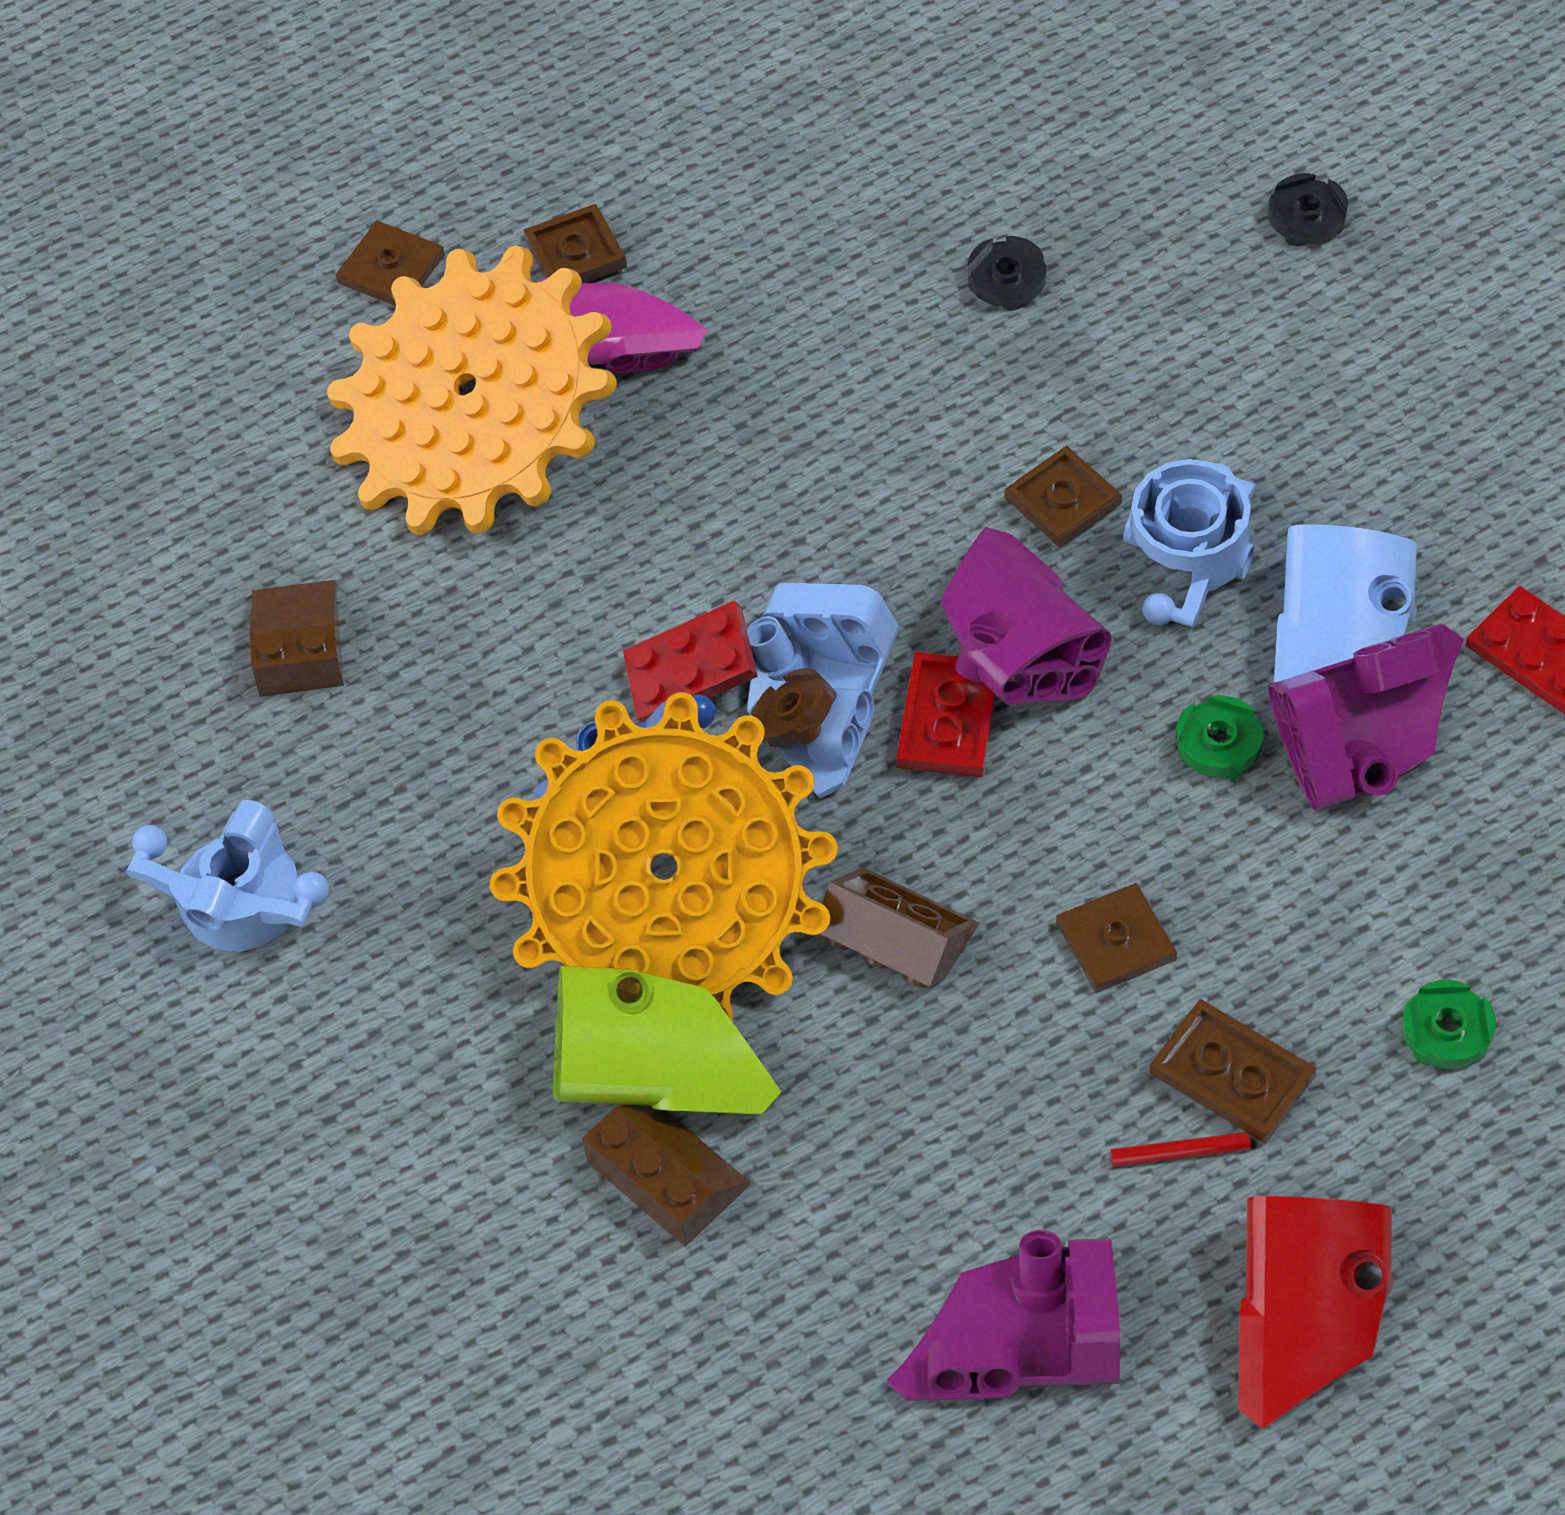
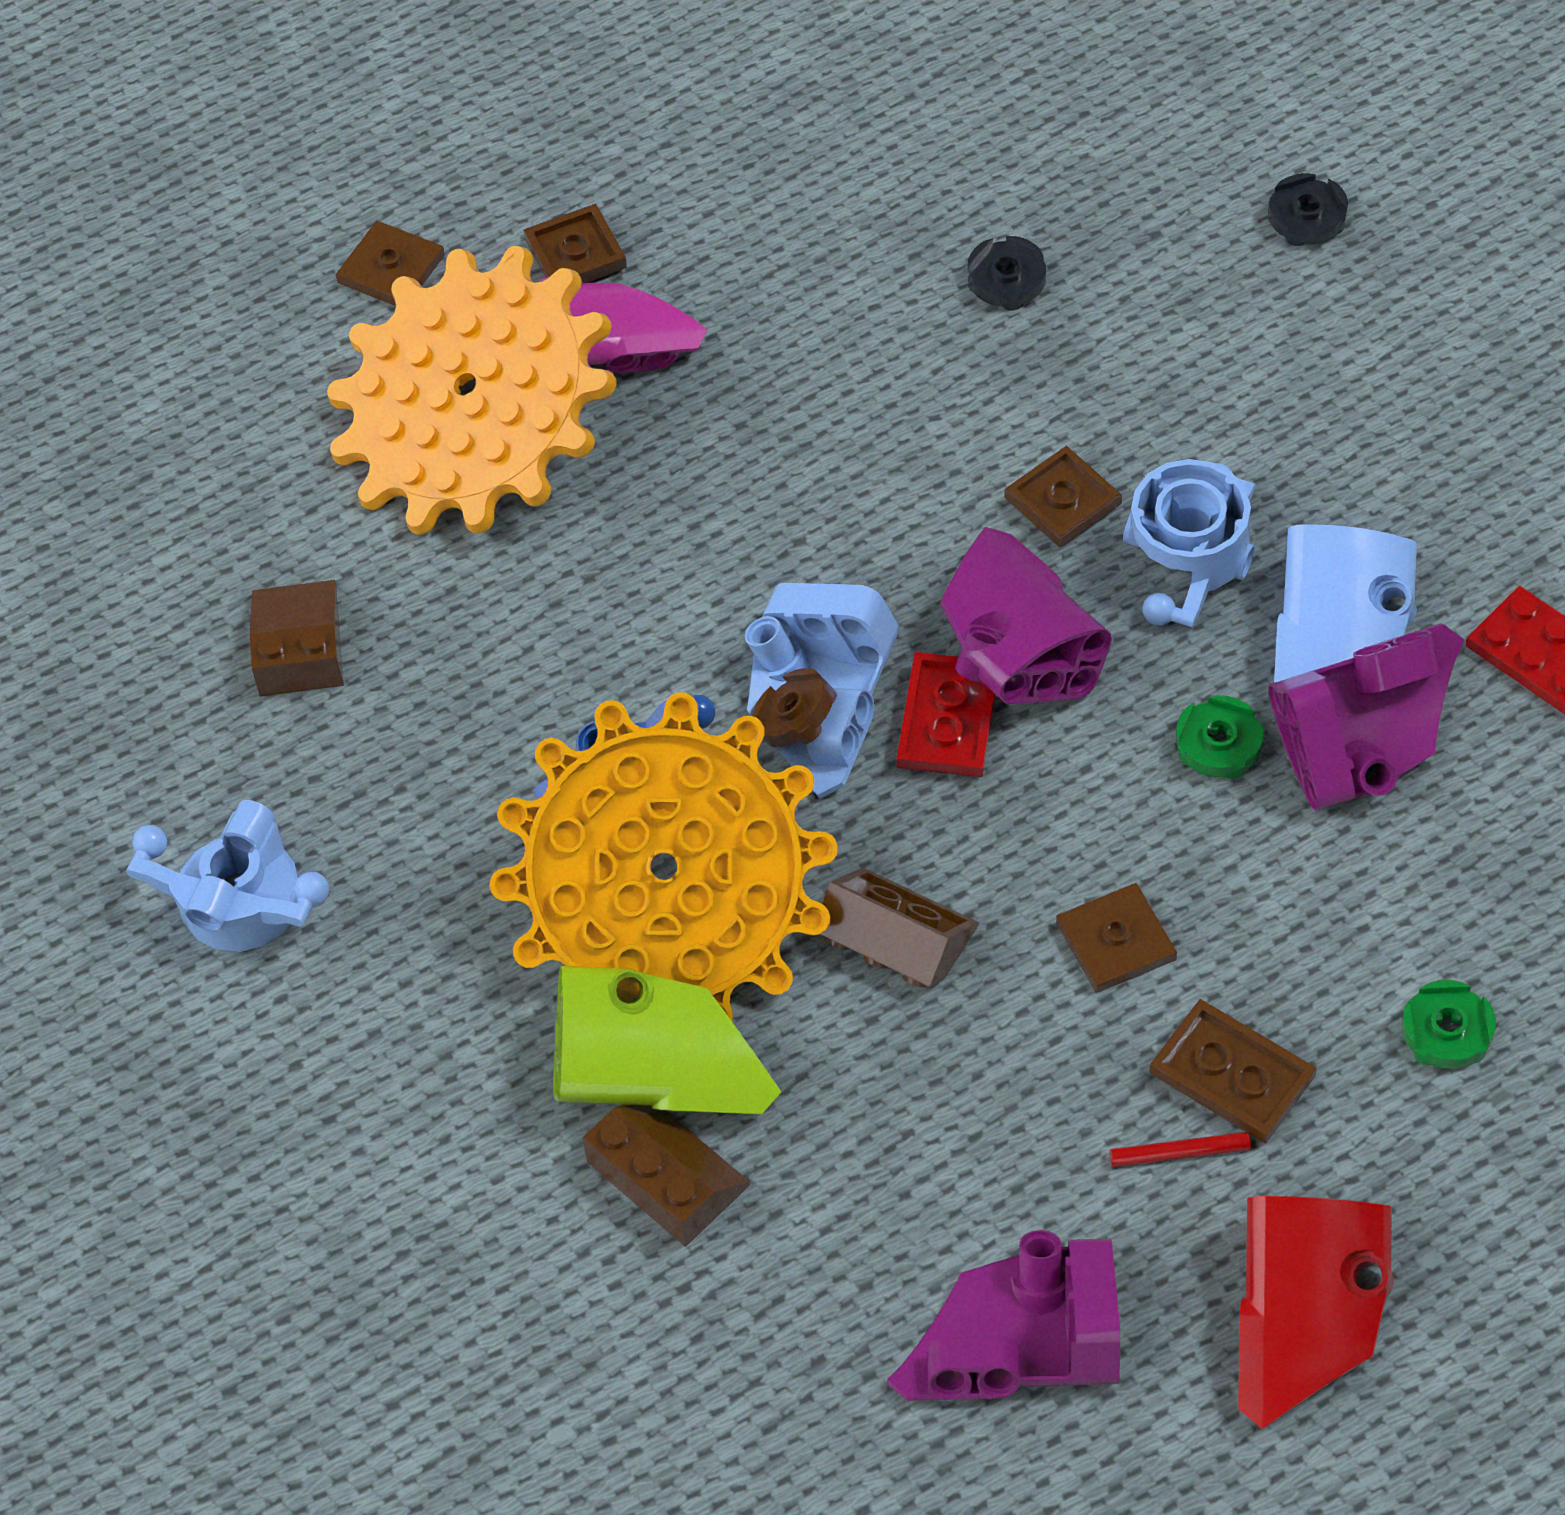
red plate [623,600,758,723] -> none

